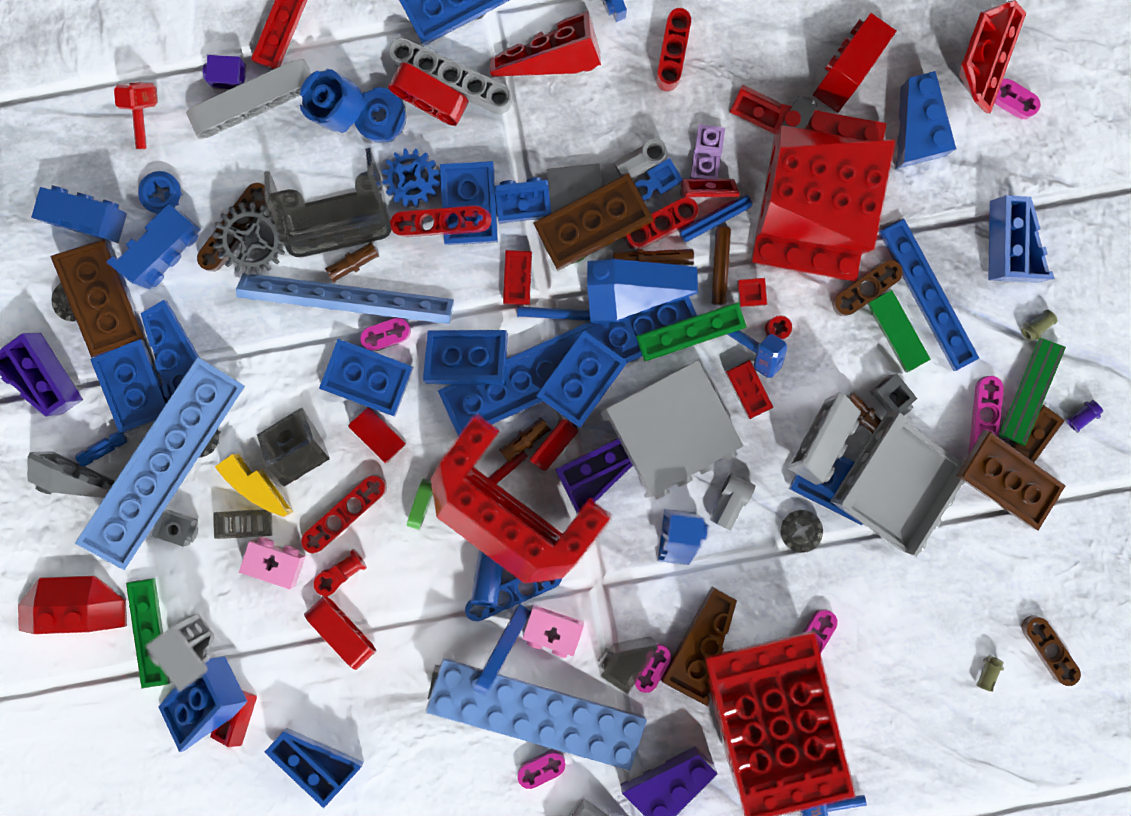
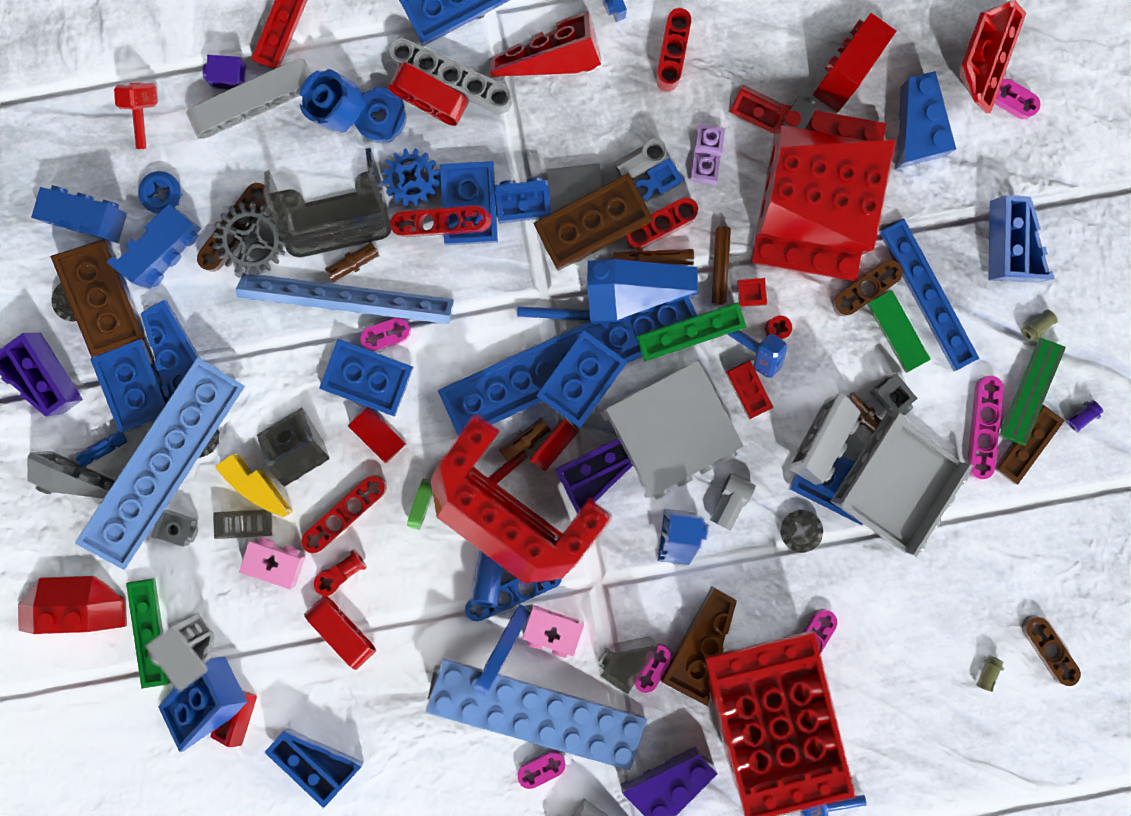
blue plate [423,330,508,384] -> none
red plate [503,250,532,305] -> none
blue axle [679,194,753,242] -> none
red slope [680,179,739,197] -> none
reddish brown tile [956,430,1066,531] -> none

